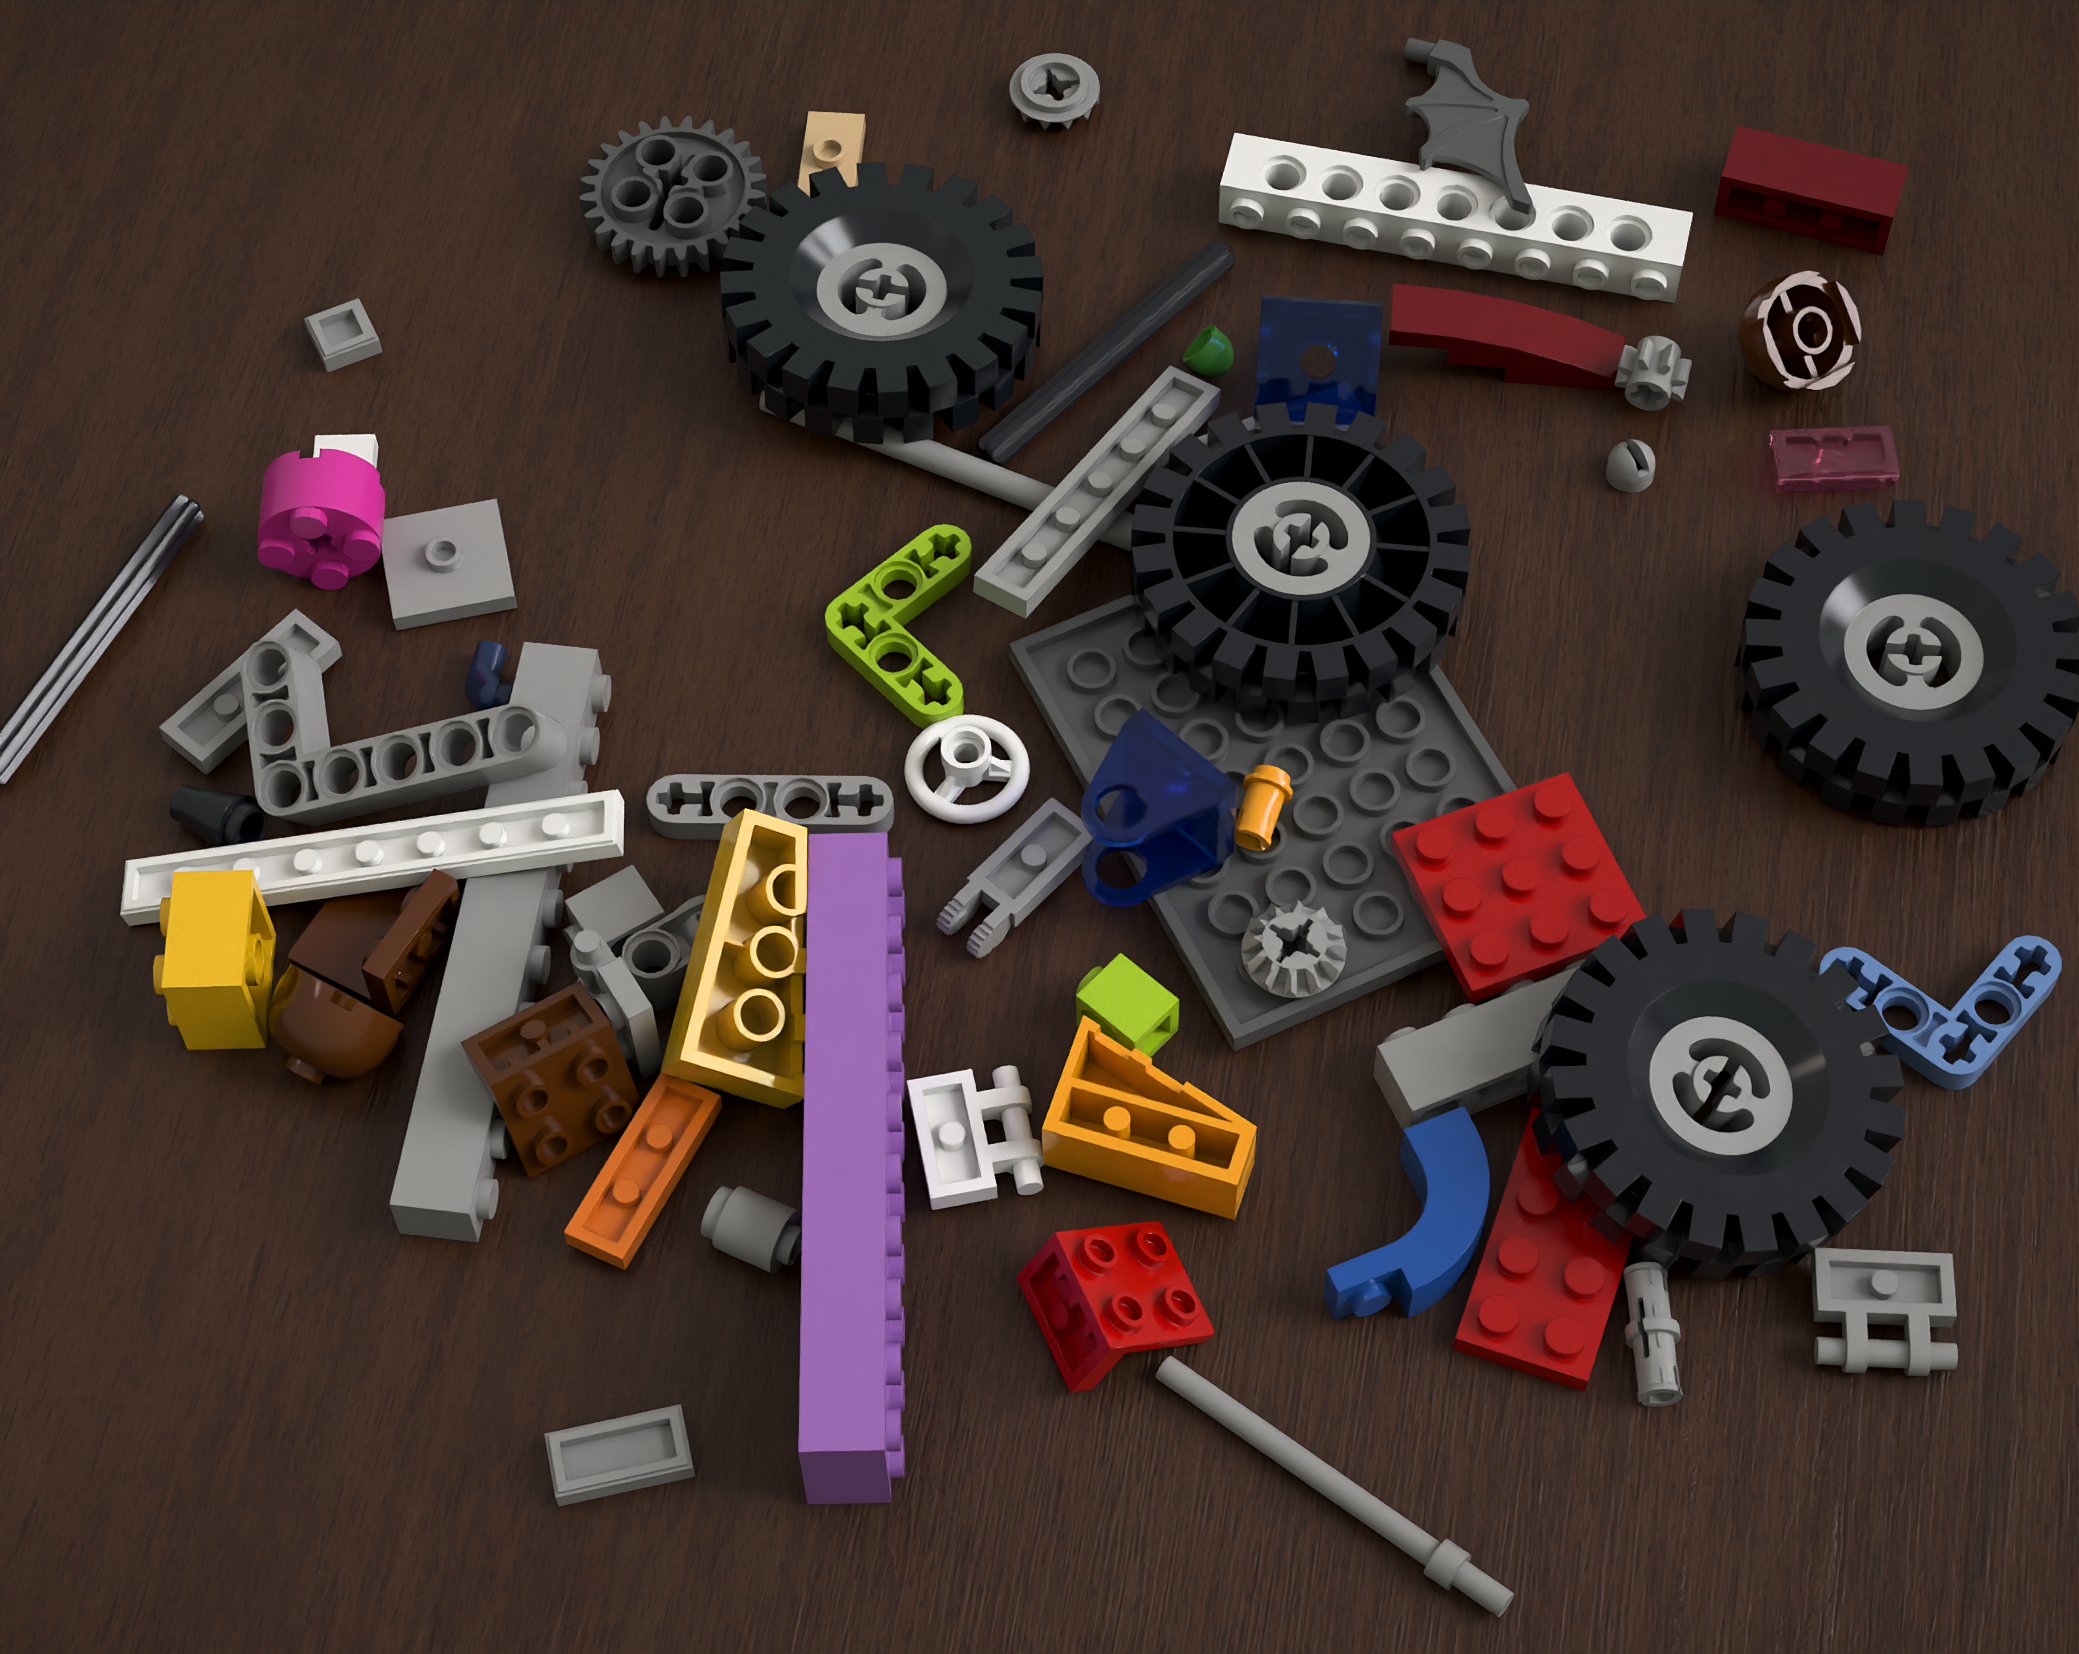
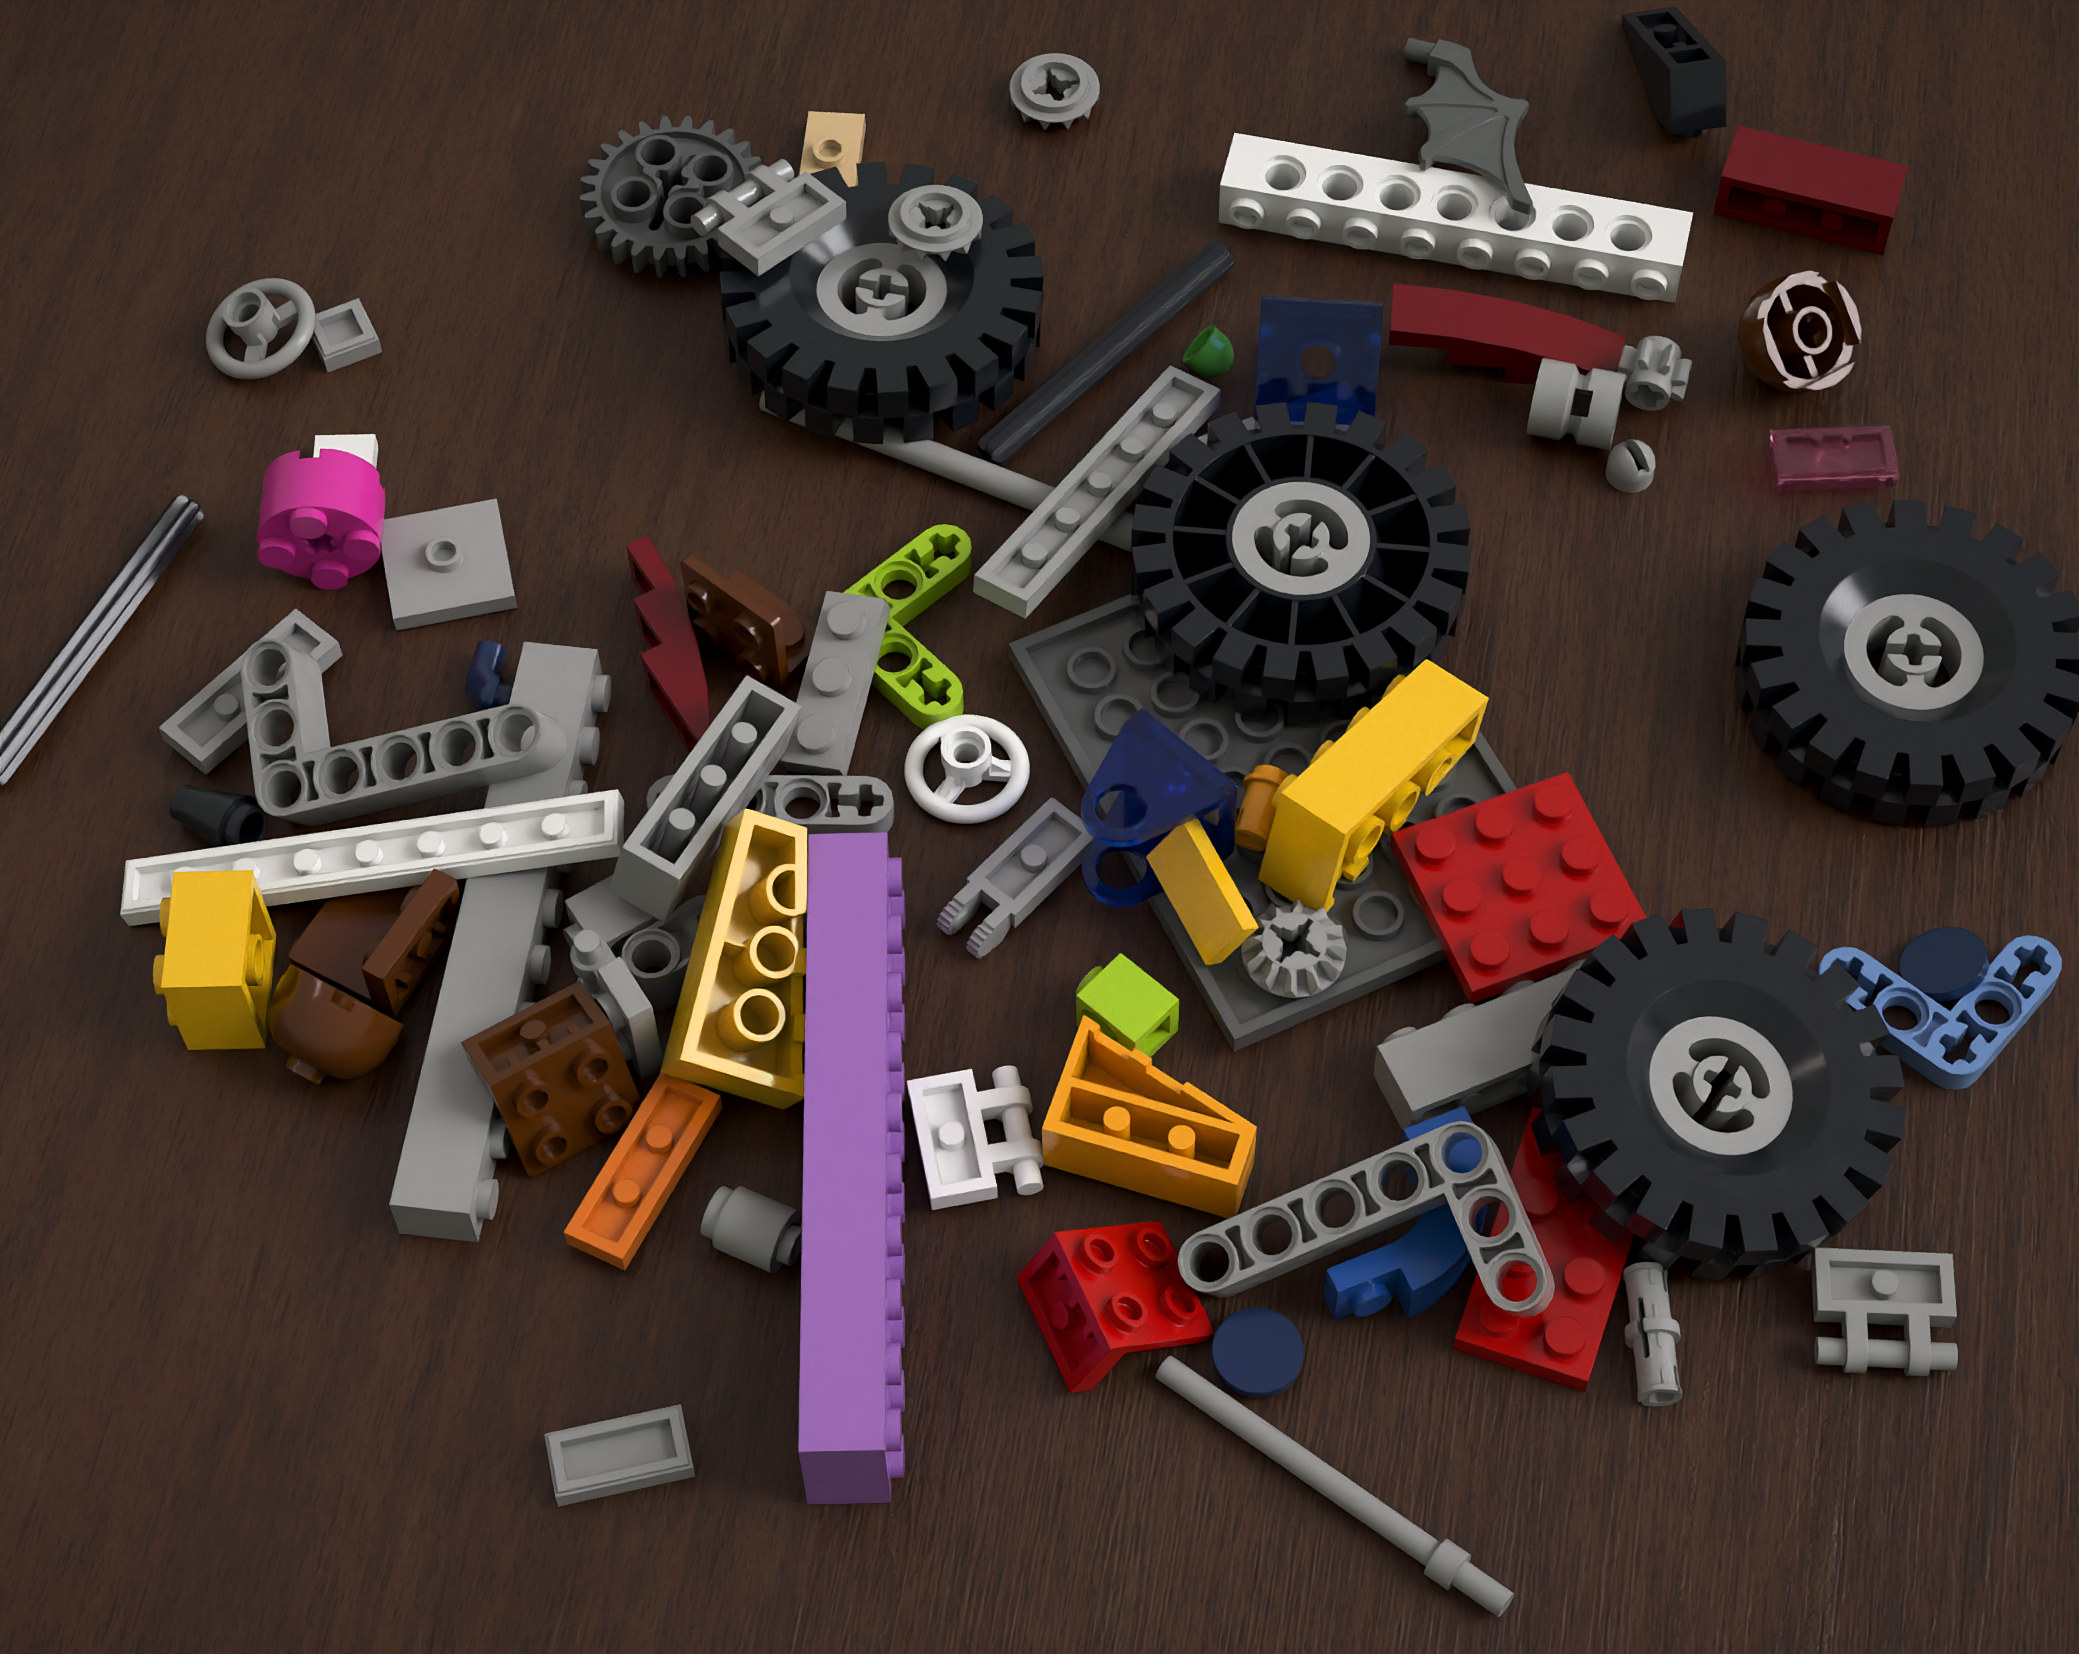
none -> light grey piece [206,278,316,380]
none -> light grey brick [608,675,802,923]
none -> dark red slope [626,534,713,753]
none -> reddish brown bracket [680,554,817,695]
none -> light grey plate [690,159,846,276]
none -> light grey plate [780,591,891,776]
none -> light grey gear [888,185,983,262]
none -> yellow tile [1146,819,1259,965]
none -> light grey beam [1178,1121,1555,1318]
none -> dark blue piece [1212,1308,1304,1398]
none -> yellow wedge [1258,659,1489,913]
none -> light grey wheel [1527,358,1626,451]
none -> black slope [1622,6,1727,138]
none -> dark blue piece [1899,927,1989,1002]

